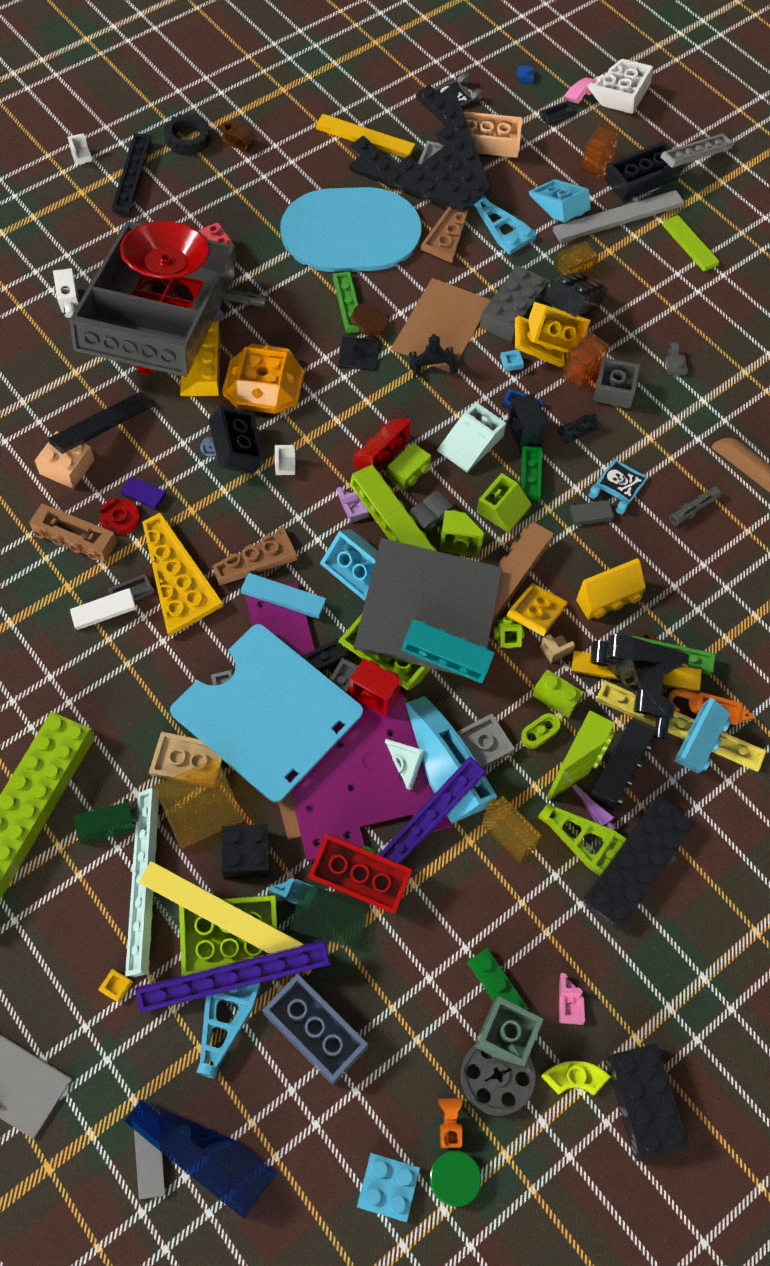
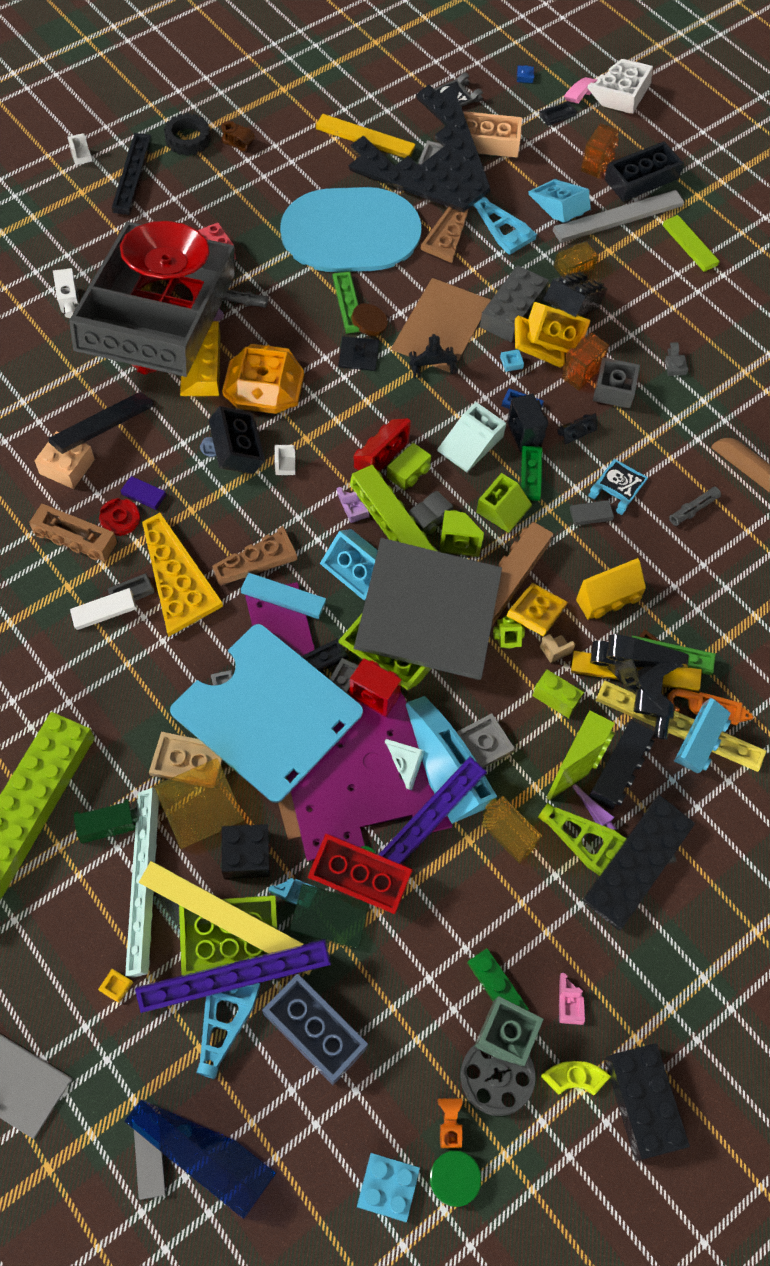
teal brick [401,619,495,684] -> none
lime plate [521,713,560,749] -> none
light grey tile [660,134,734,168] -> none

